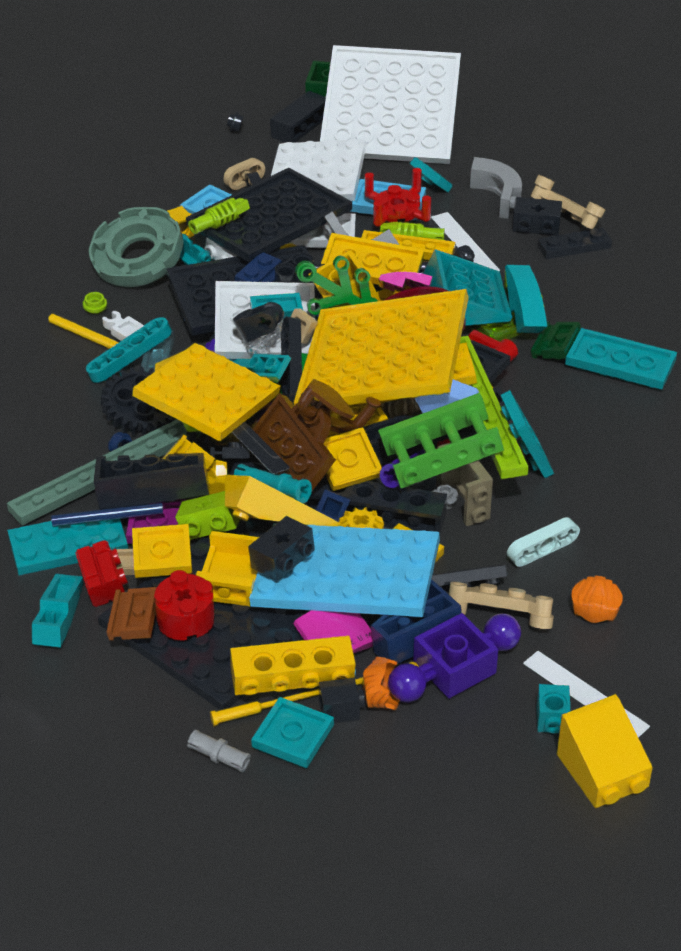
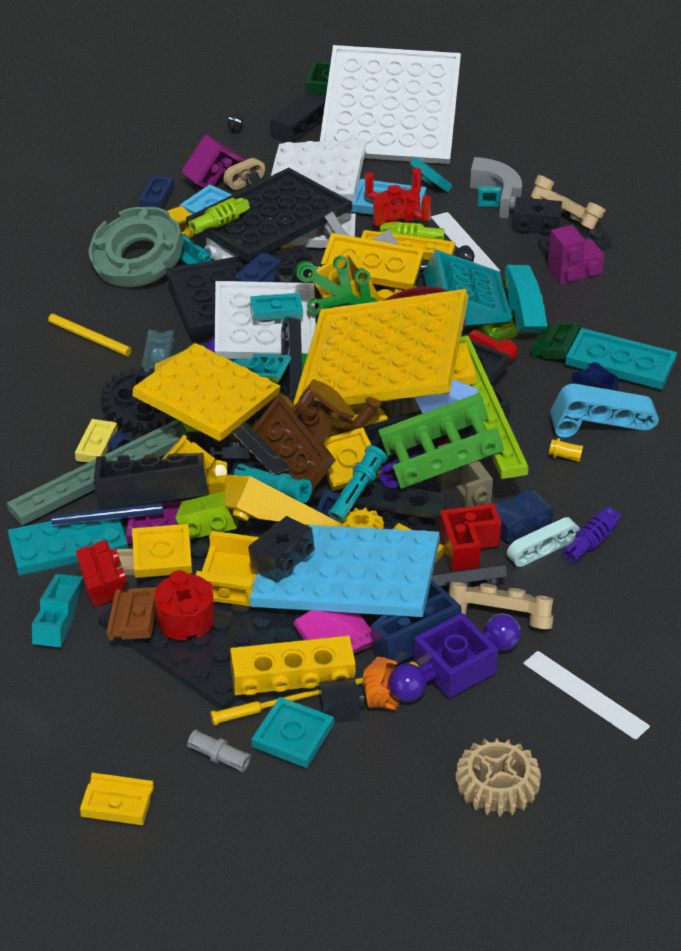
lime plate [83,292,107,314] -> none
teal beam [86,317,172,382] -> none
white plate [102,311,144,341] -> none
black piece [232,302,284,343] -> none
clear plate [245,321,282,358] -> none
tan tile [291,308,318,344] -> none
dark pink slope [379,272,432,292] -> none
light grey plate [433,485,458,509] -> none
teal plate [501,390,554,478] -> none
teal brick [537,684,570,733] -> none
yellow slope [557,694,653,808] -> none
orange hair [571,576,623,623] -> none
none -> light yellow plate [75,419,118,463]
none -> yellow plate [80,773,154,825]
none -> dark blue plate [139,175,174,209]
none -> magenta brick [181,134,245,188]
none -> teal pin [328,445,388,523]
none -> red brick [439,503,501,572]
none -> tan gear [455,737,541,817]
none -> teal slope [477,186,501,208]
none -> dark blue brick [495,490,553,542]
none -> magenta brick [547,225,604,284]
none -> yellow pin [548,438,583,462]
none -> medium azure beam [550,384,659,438]
none -> dark purple hinge [562,506,621,564]
none -> clear blue piece [572,362,619,391]

